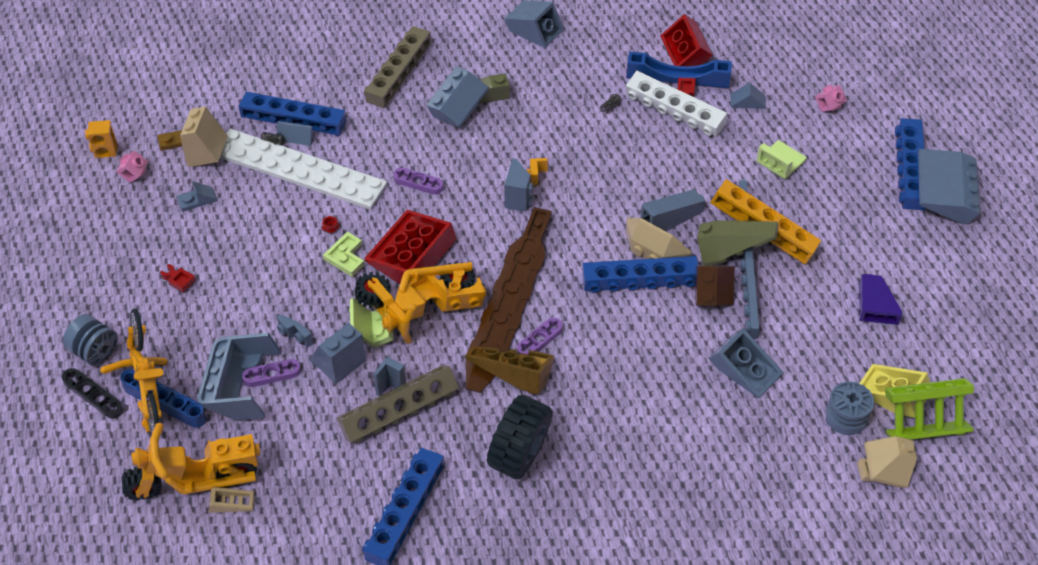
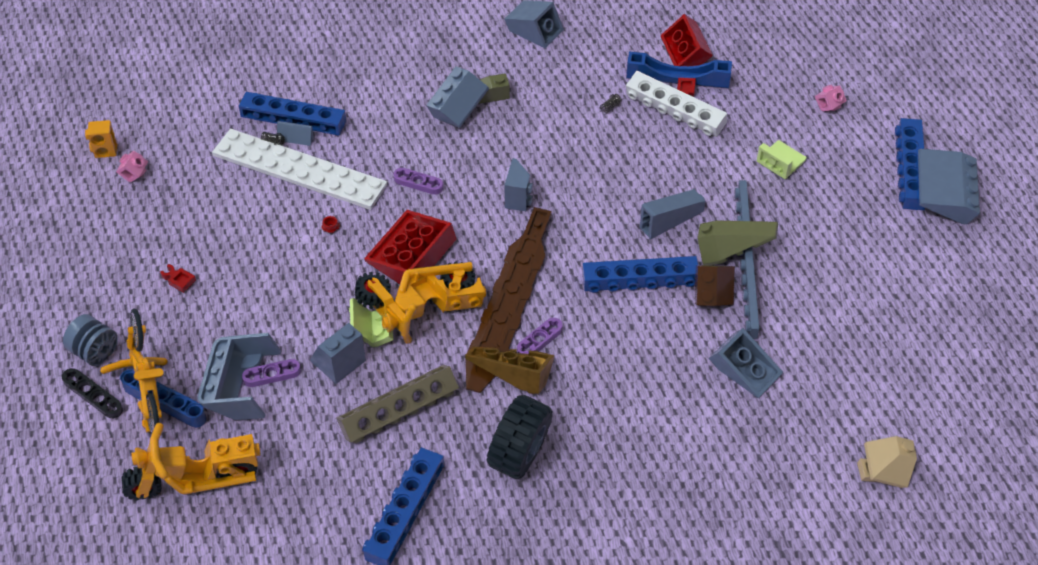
pearl gold plate [157,130,182,151] -> none
sand blue slope [176,181,218,212] -> none
tan slope [180,106,228,167] -> none
tan slope [208,487,254,513] -> none
sand blue slope [277,315,313,347] -> none
yellowish green plate [323,232,364,277] -> none
dark tan brick [364,26,431,108] -> none
sand blue panel [373,357,406,396] -> none
light orange bracket [527,158,548,186] -> none
tan wedge [626,217,692,259] -> none
light orange brick [710,179,821,264] -> none
sand blue slope [730,82,766,109] -> none
sand blue wheel [826,381,874,435] -> none
dark purple slope [859,274,902,325] -> none
light yellow slope [859,364,930,418] -> none
lime fence [885,378,974,440] -> none

